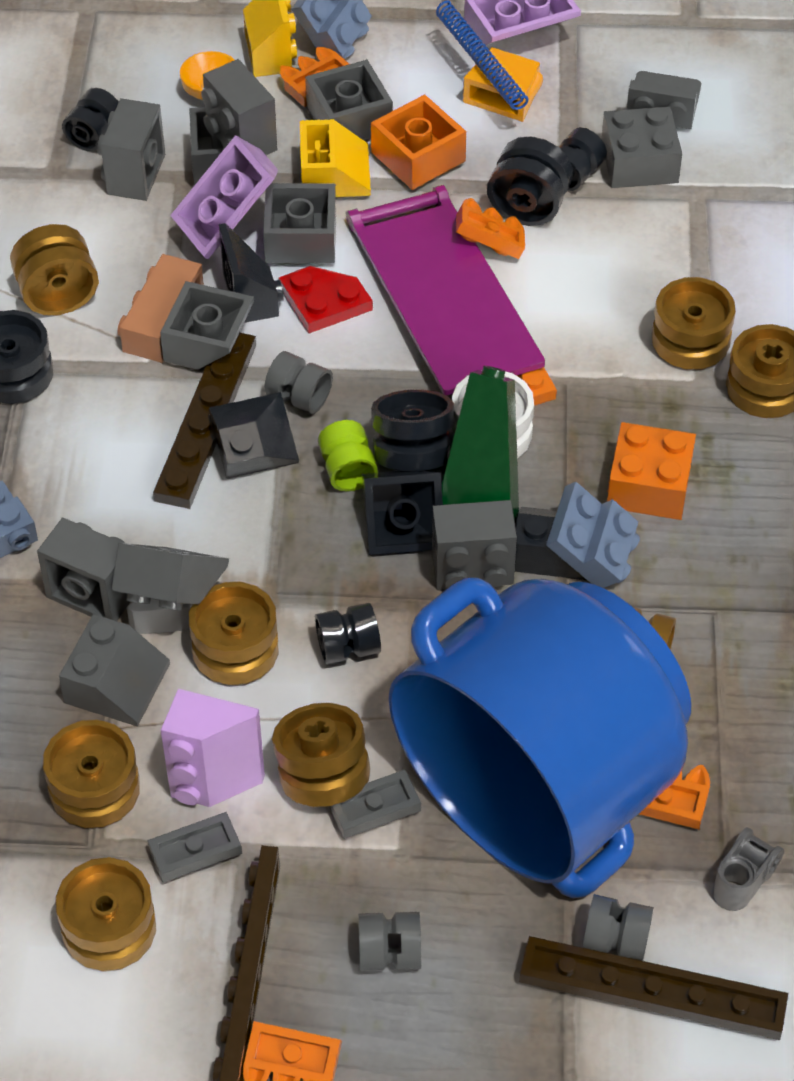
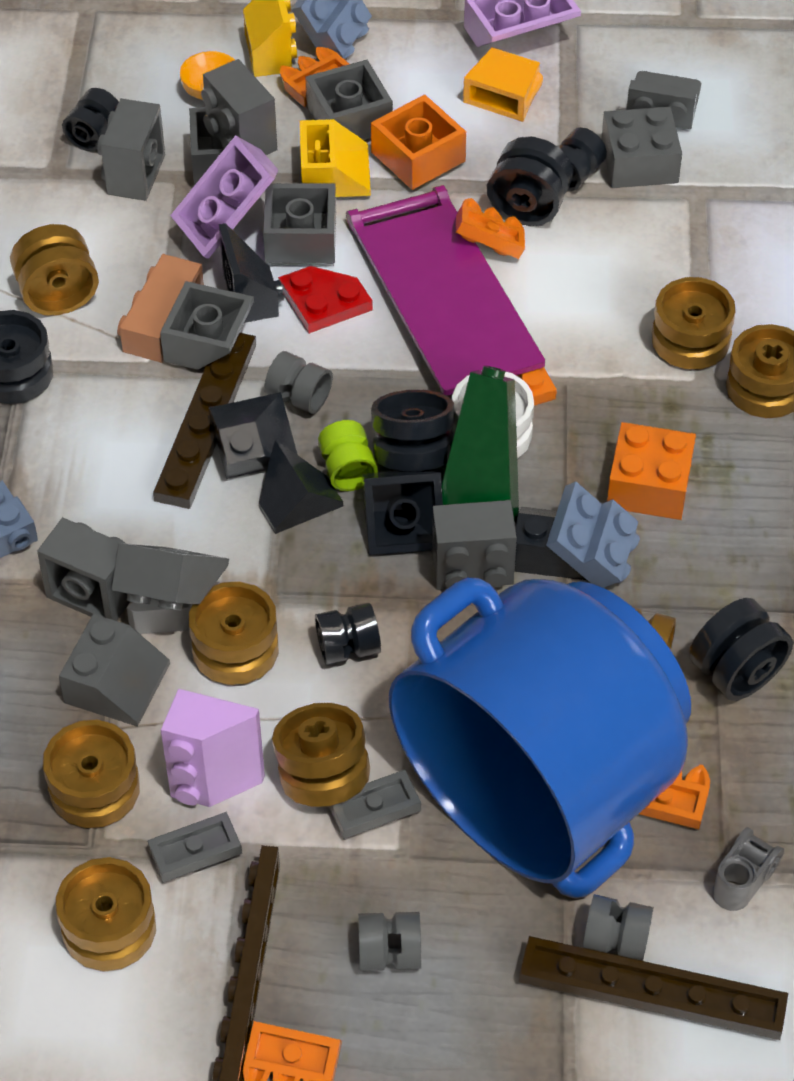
blue piece [436,1,529,110] -> none
none -> black slope [259,440,344,534]
none -> black wheel [689,597,794,701]

